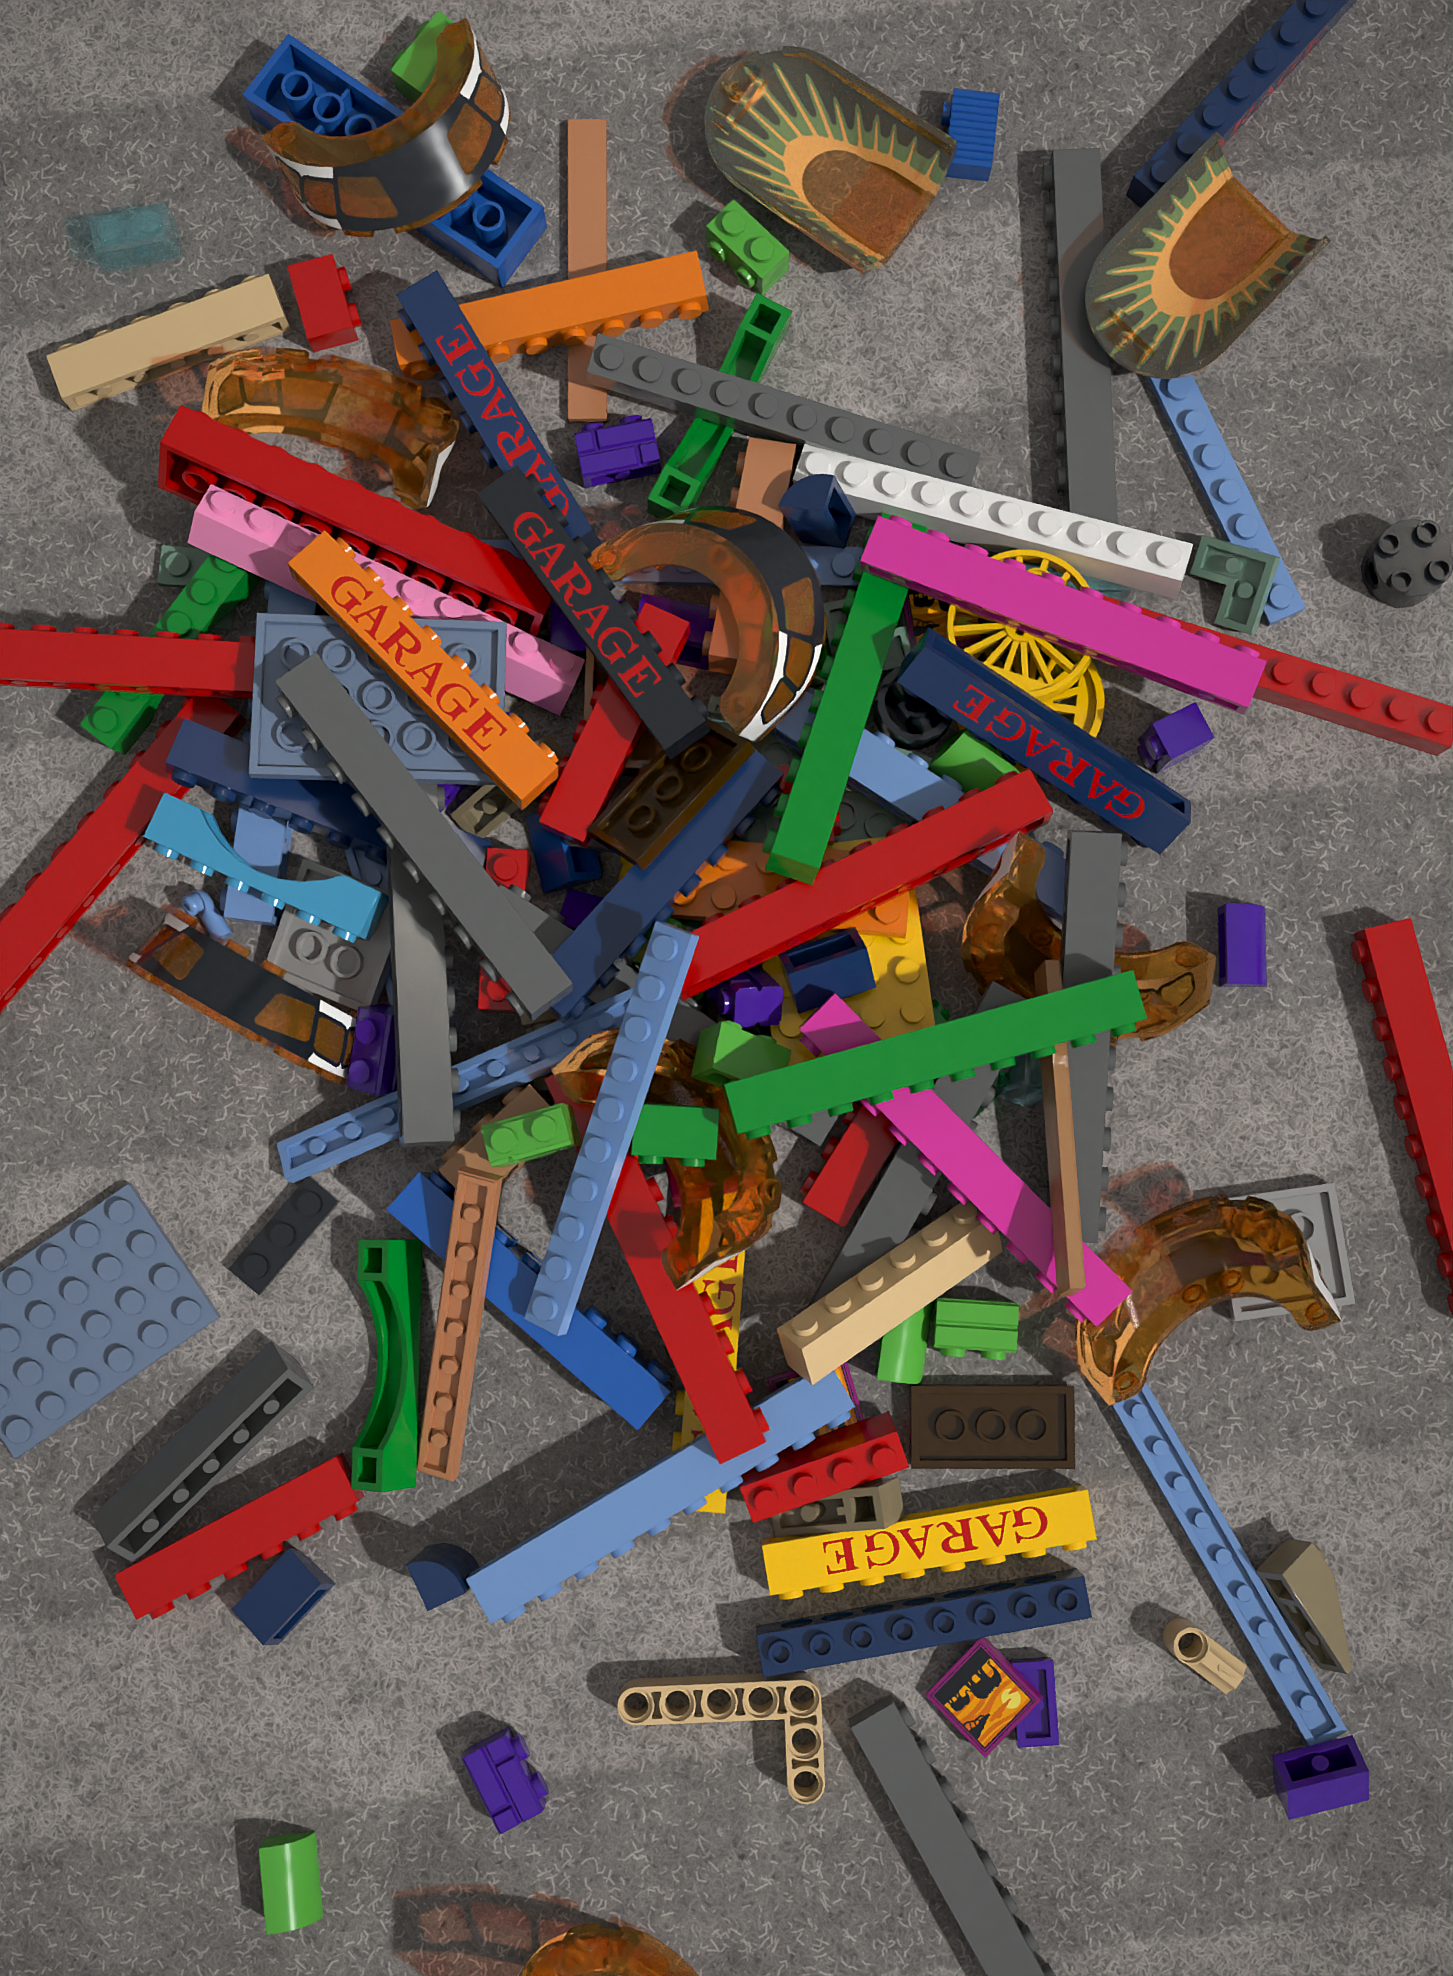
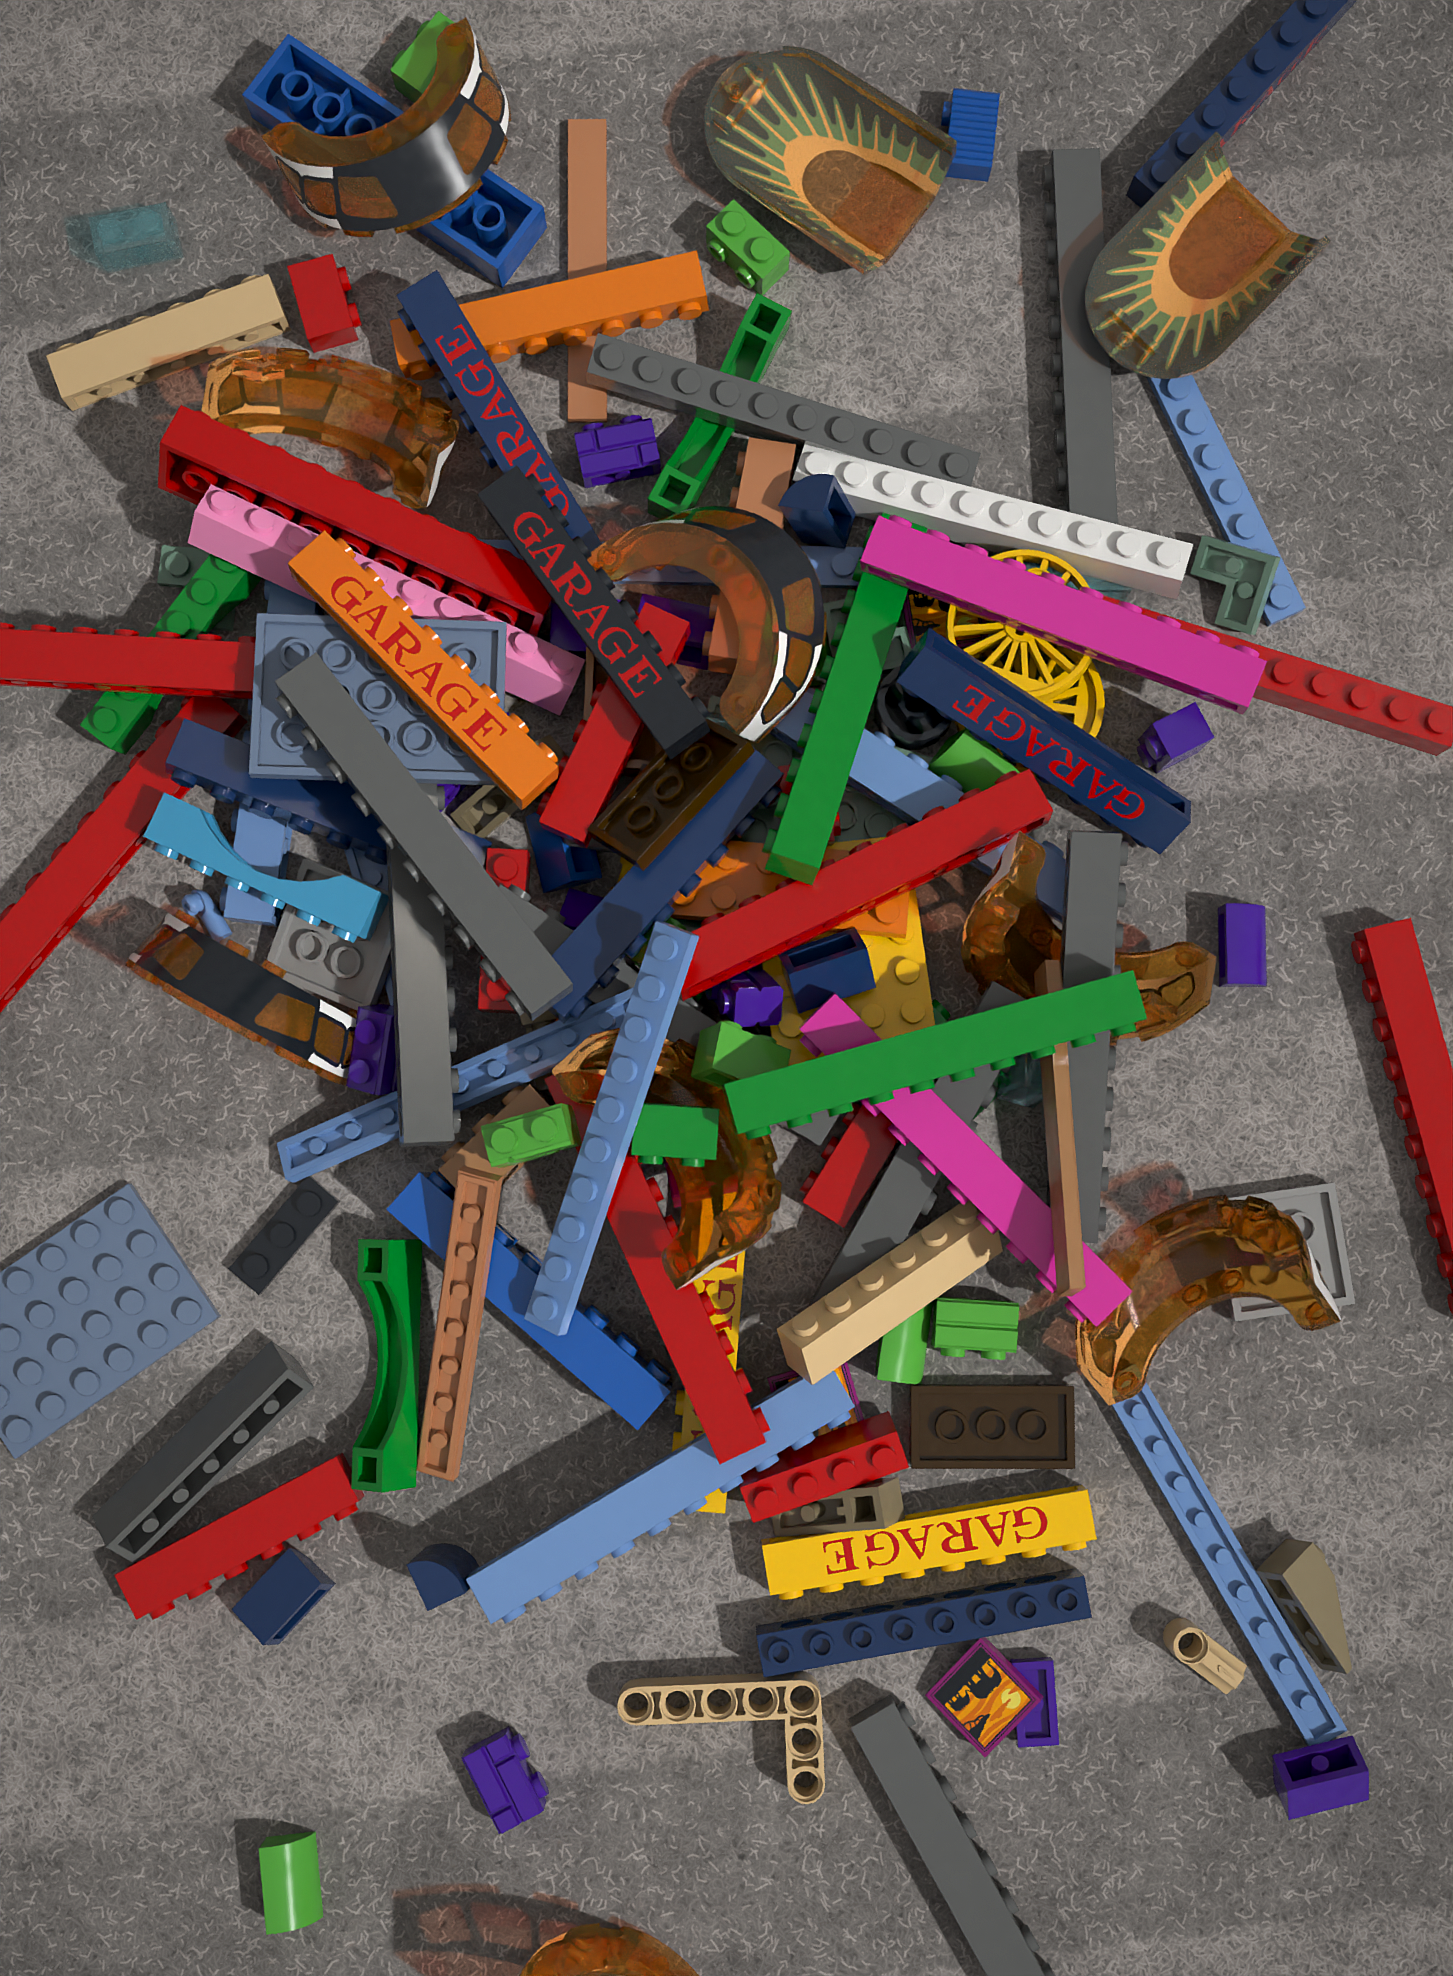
black brick [1361,519,1453,608] -> none

